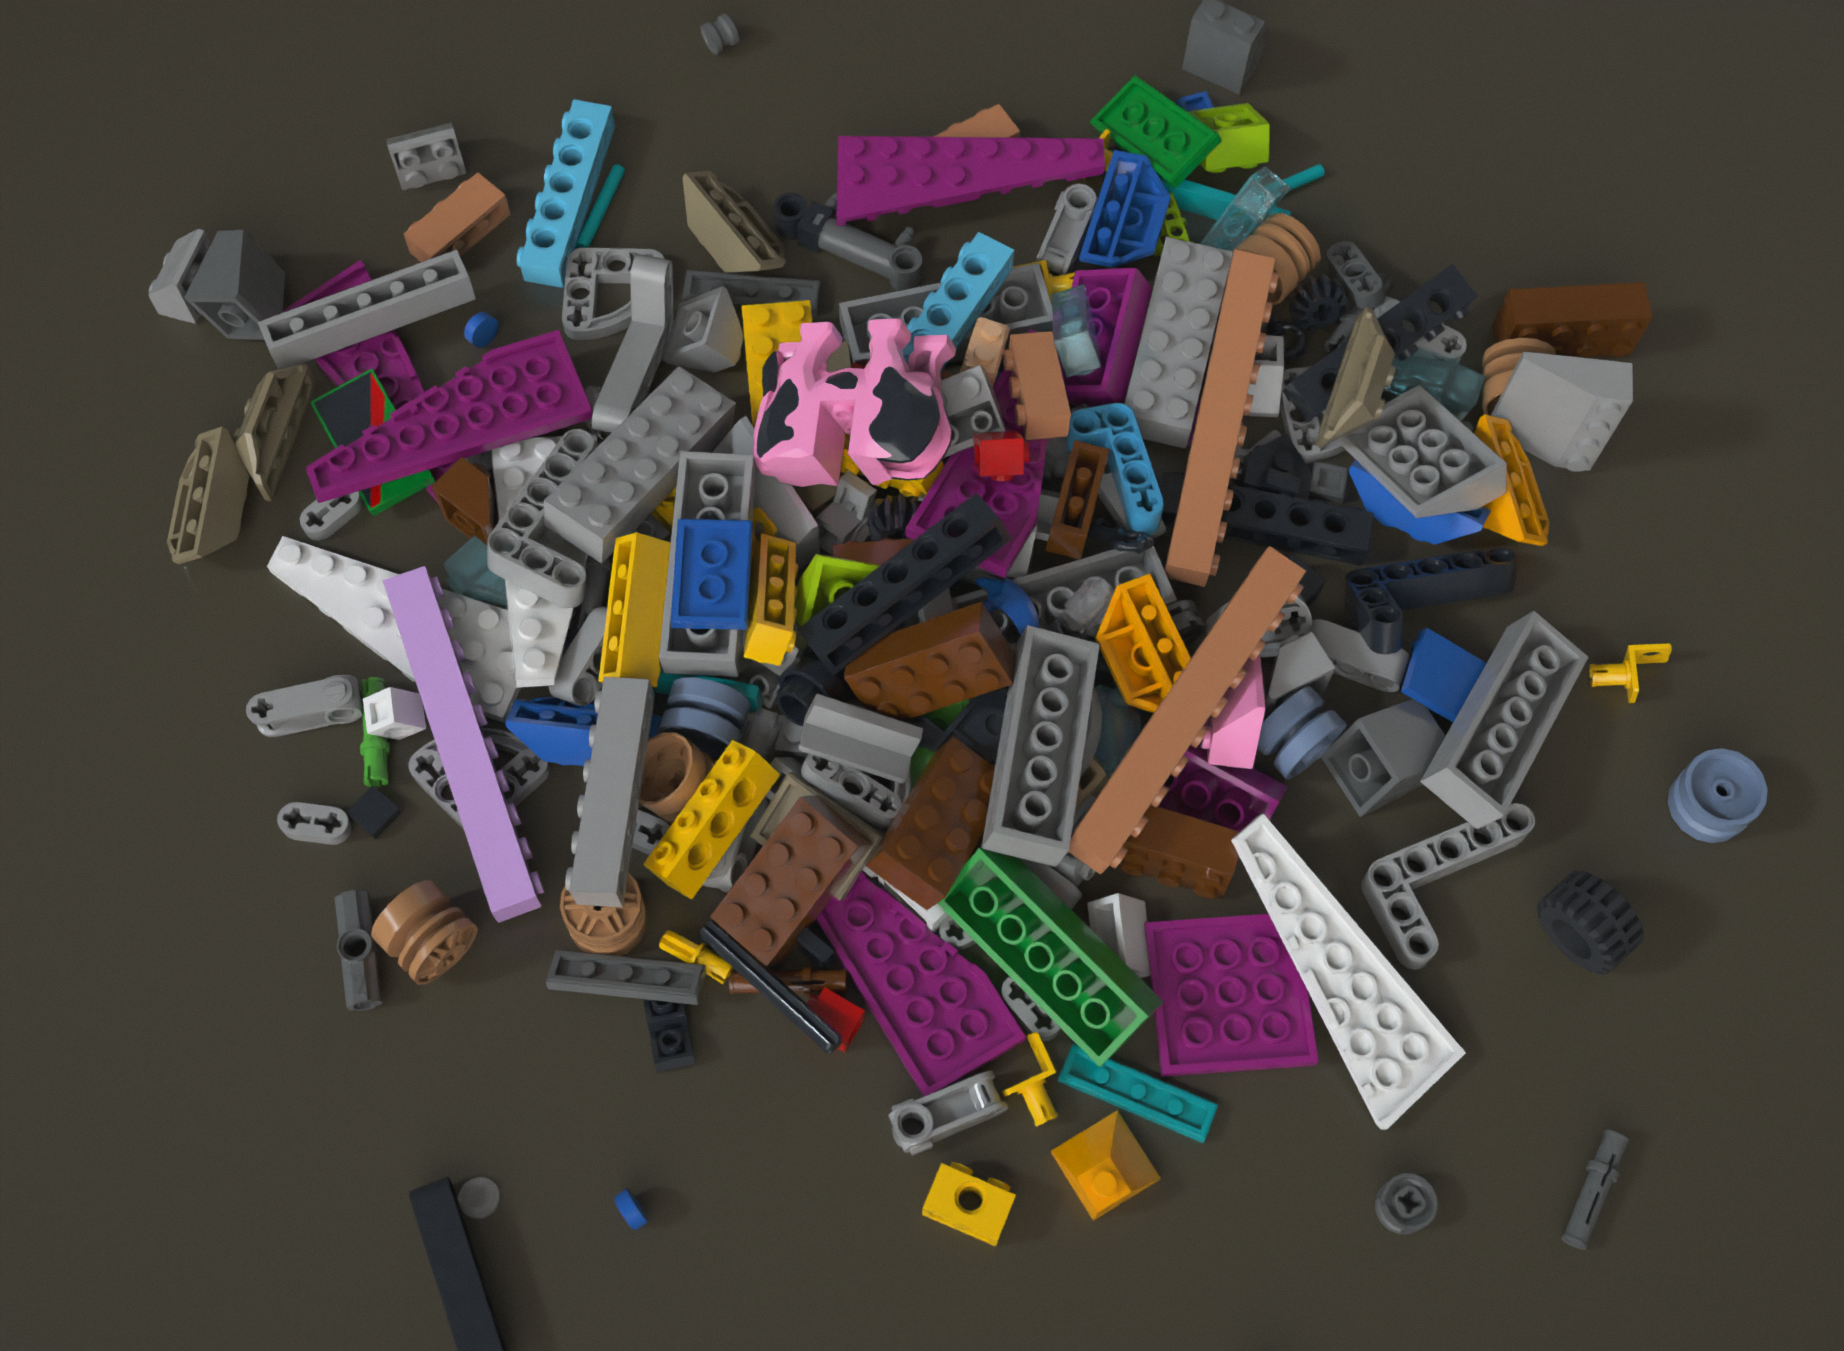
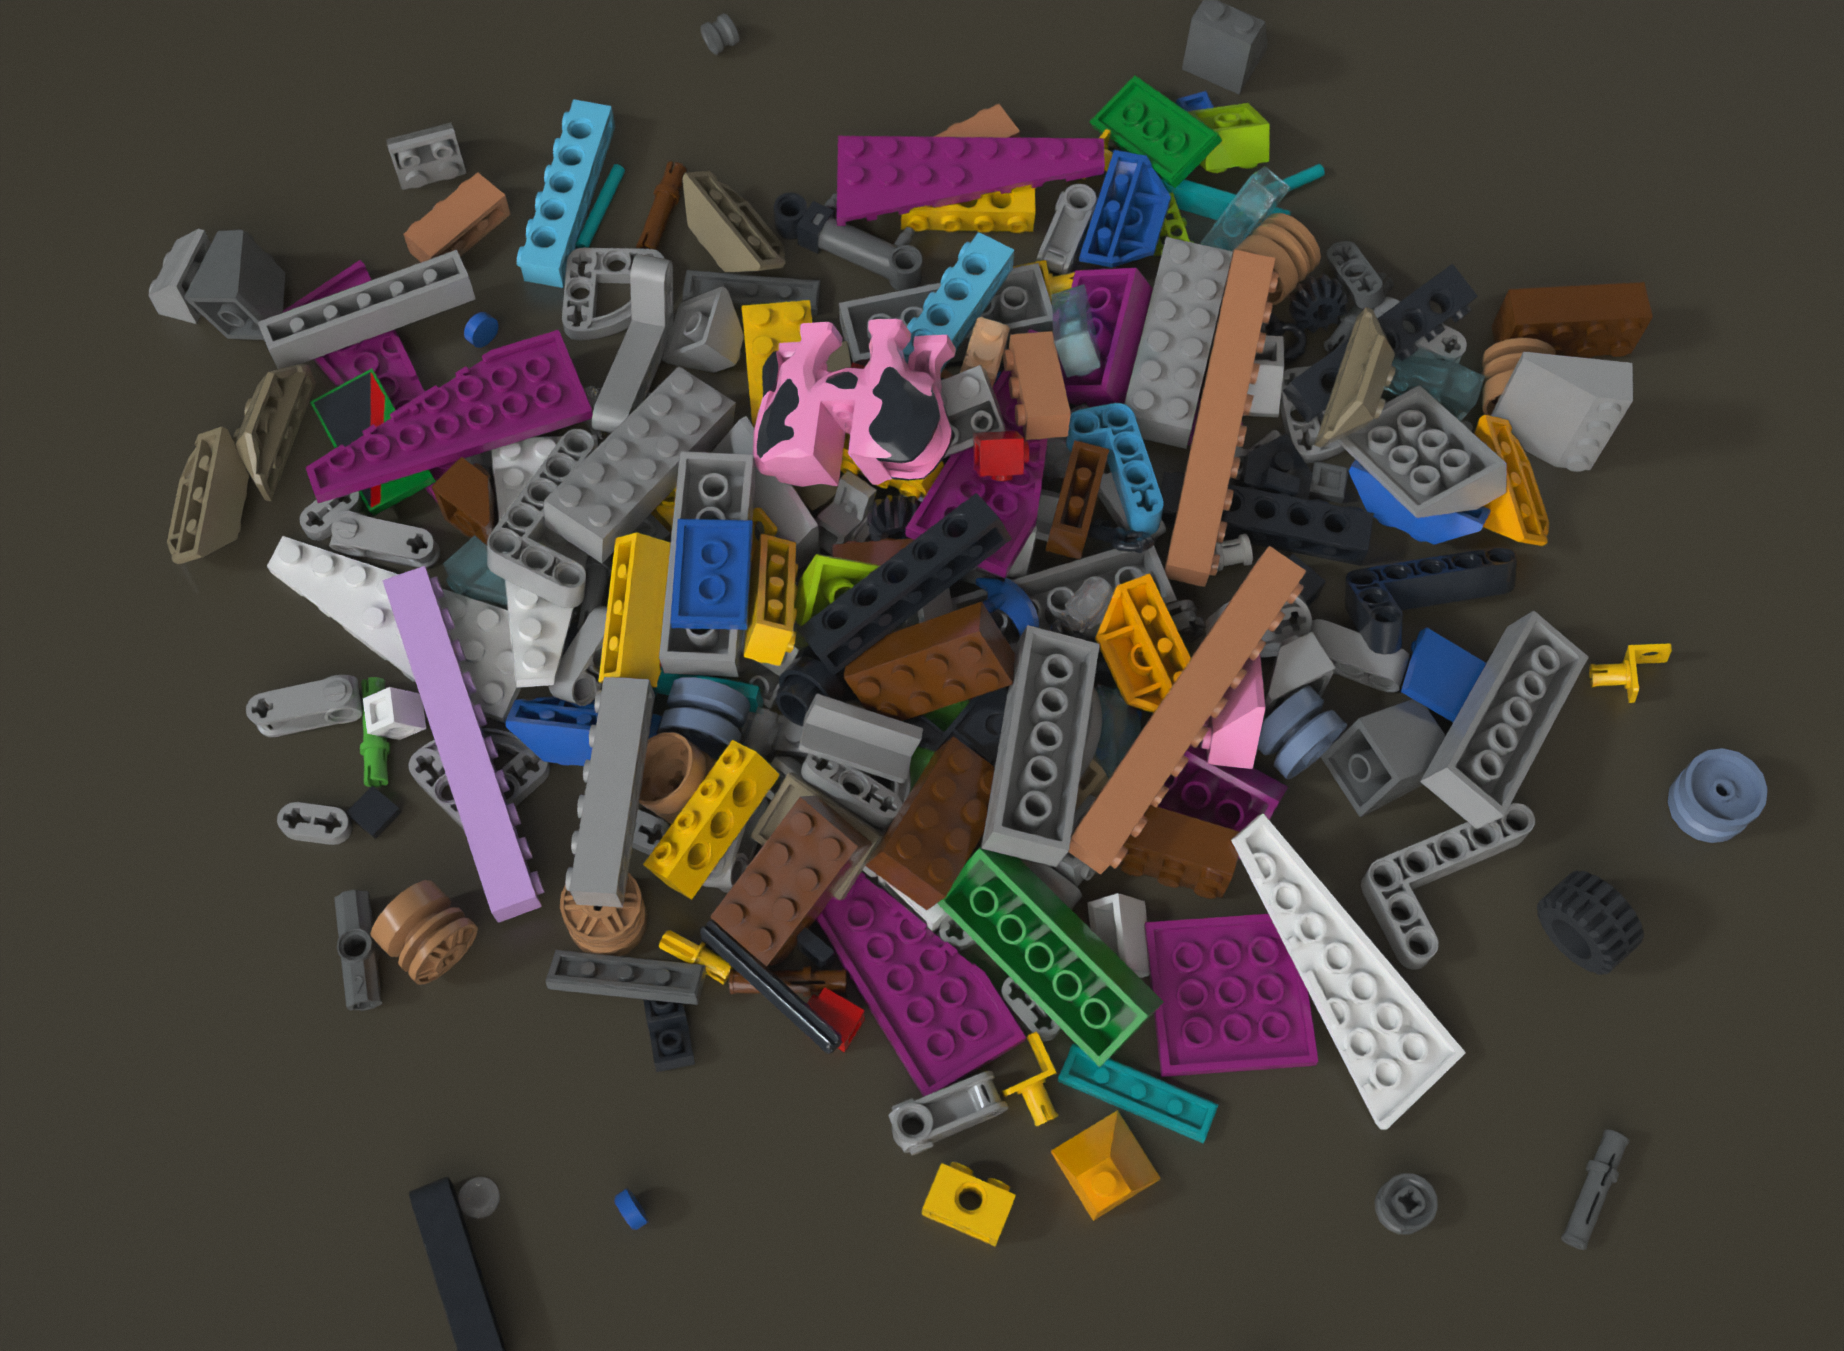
none -> light grey piece [329,511,441,569]
none -> reddish brown pin [636,161,687,251]
none -> yellow brick [901,185,1035,233]
none -> white bush [1214,534,1253,571]

